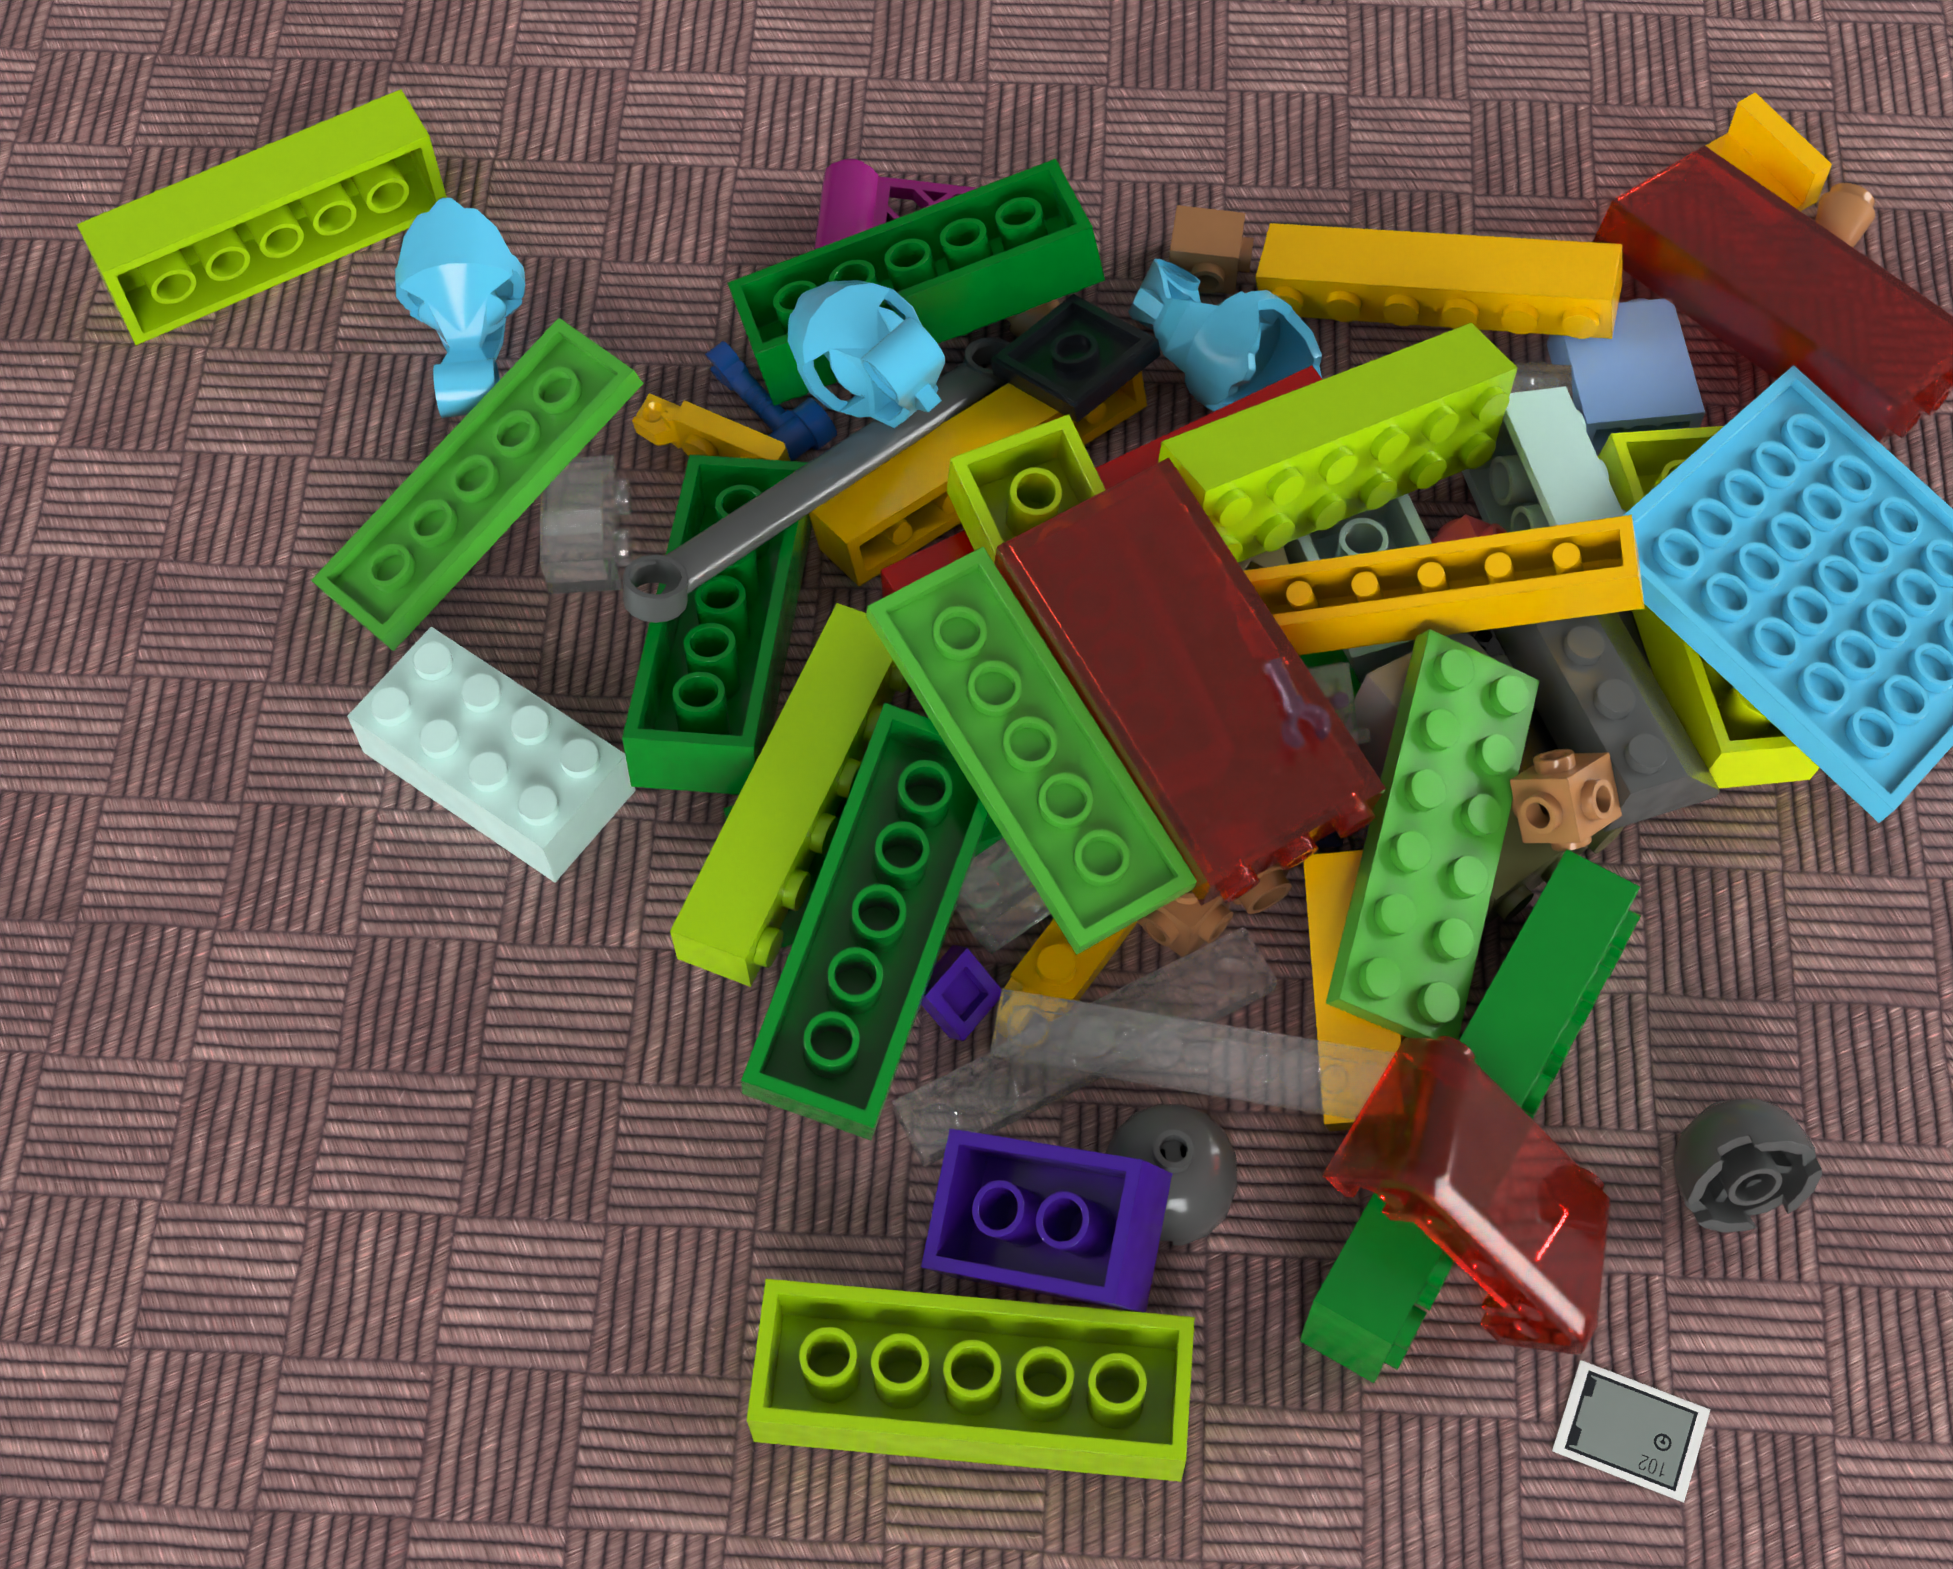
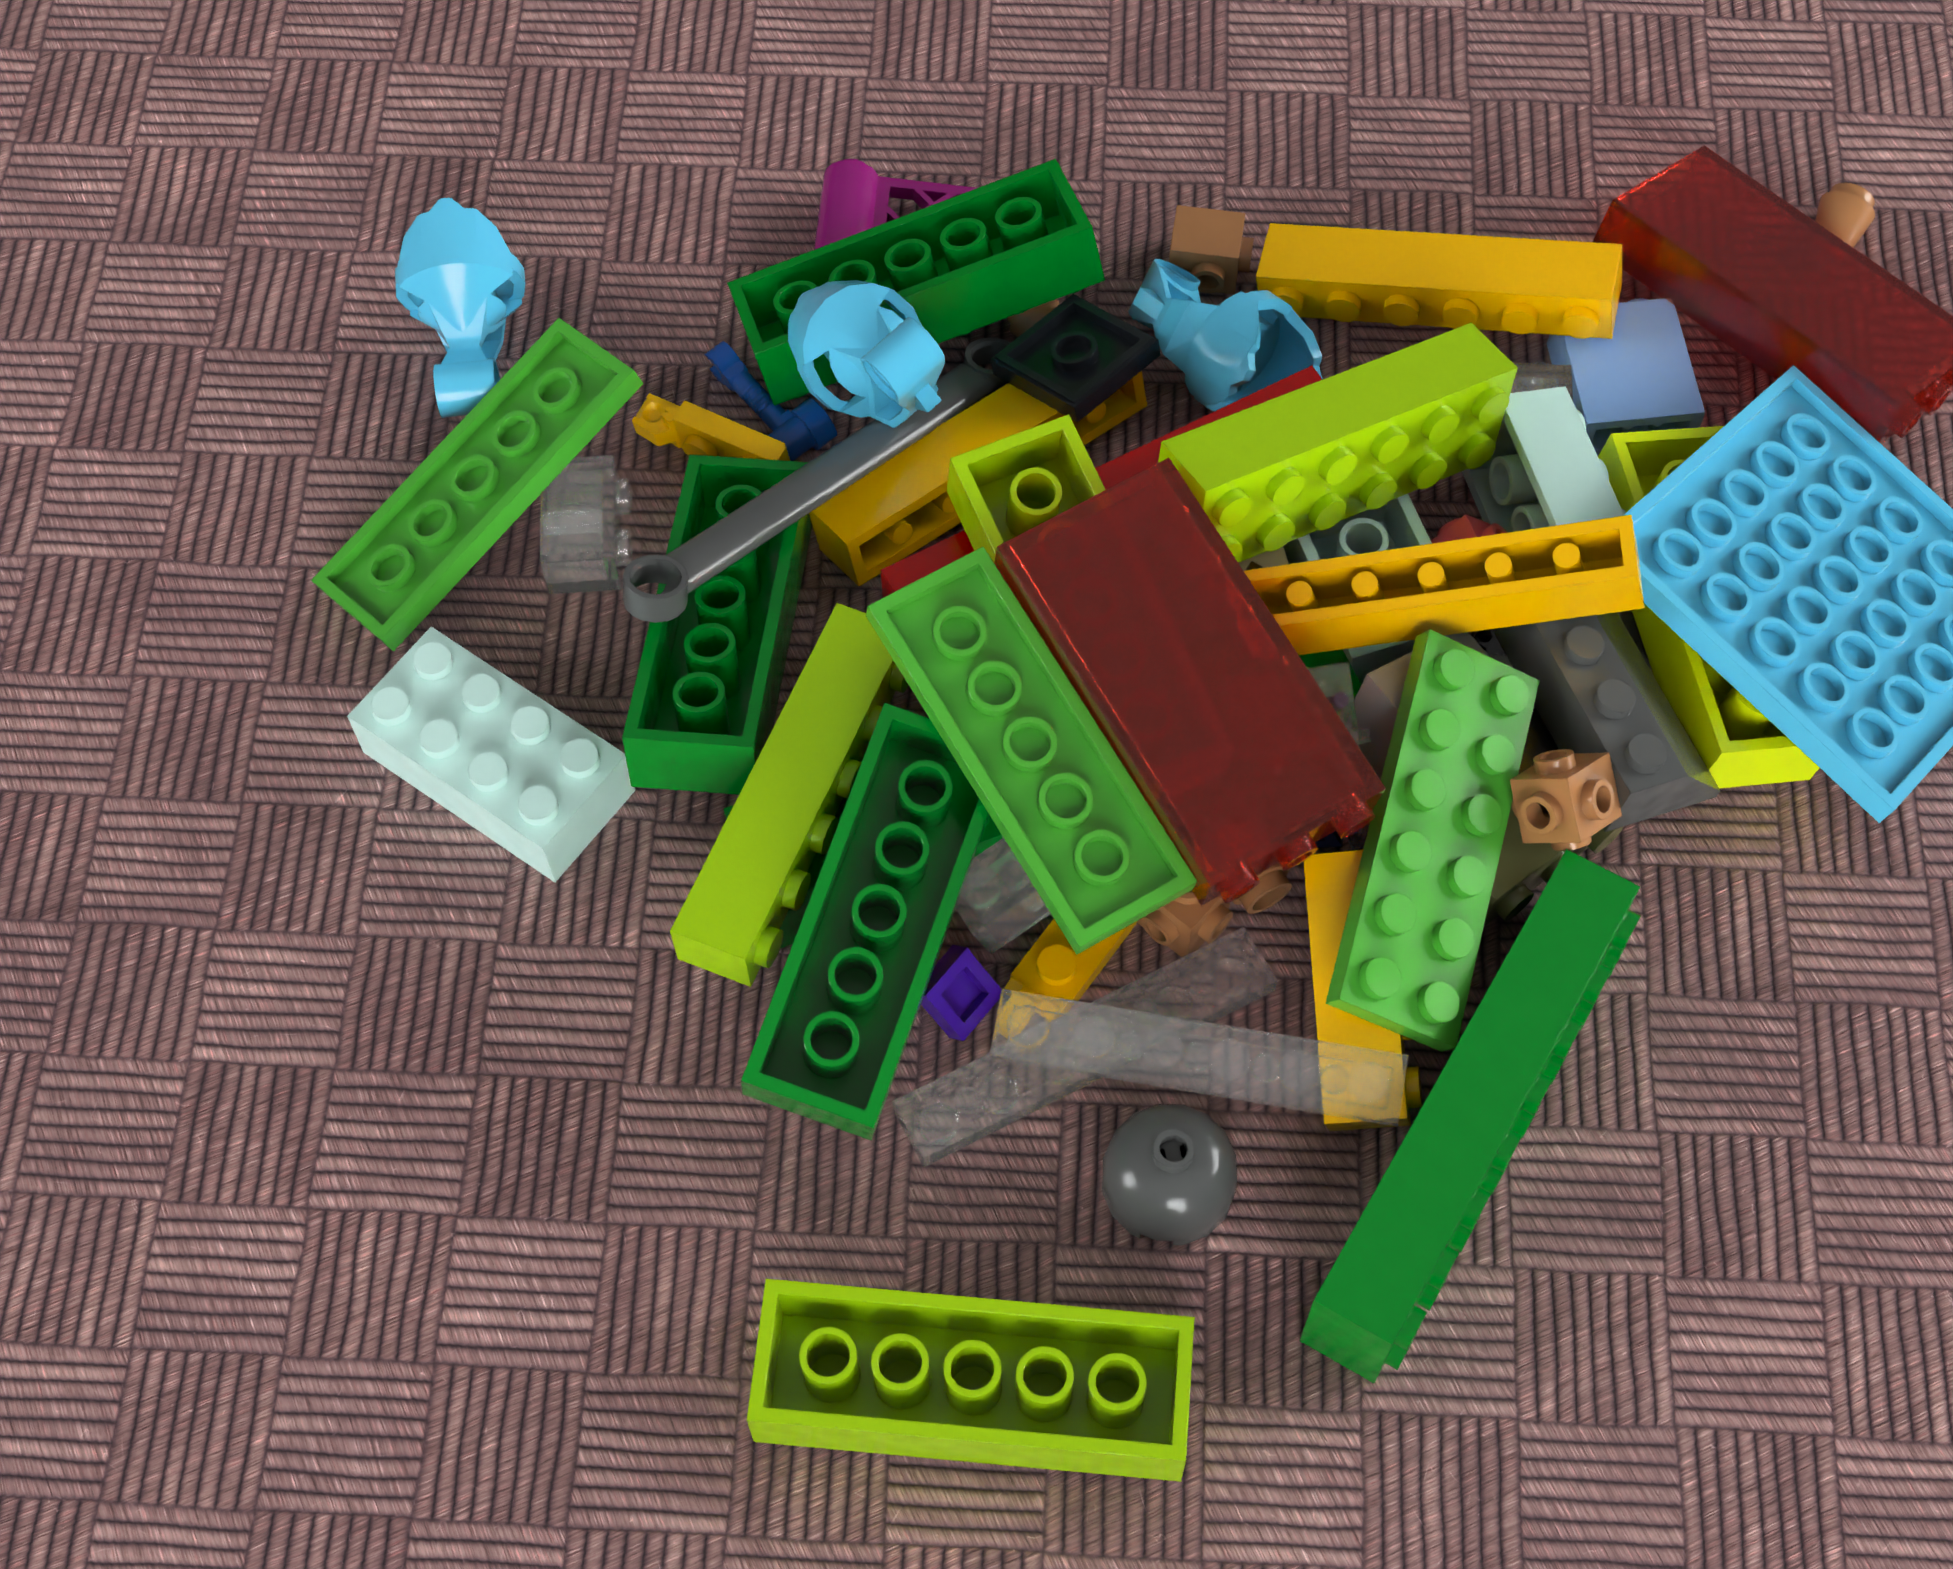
lime brick [76,89,447,345] -> none
dark purple brick [921,1128,1172,1313] -> none
hand [1266,658,1331,749] -> none
clear red windscreen [1322,1036,1611,1354] -> none
sticker [1552,1360,1710,1503] -> none
dark grey cylinder [1673,1099,1822,1233] -> none
yellow panel [1694,92,1832,230] -> none

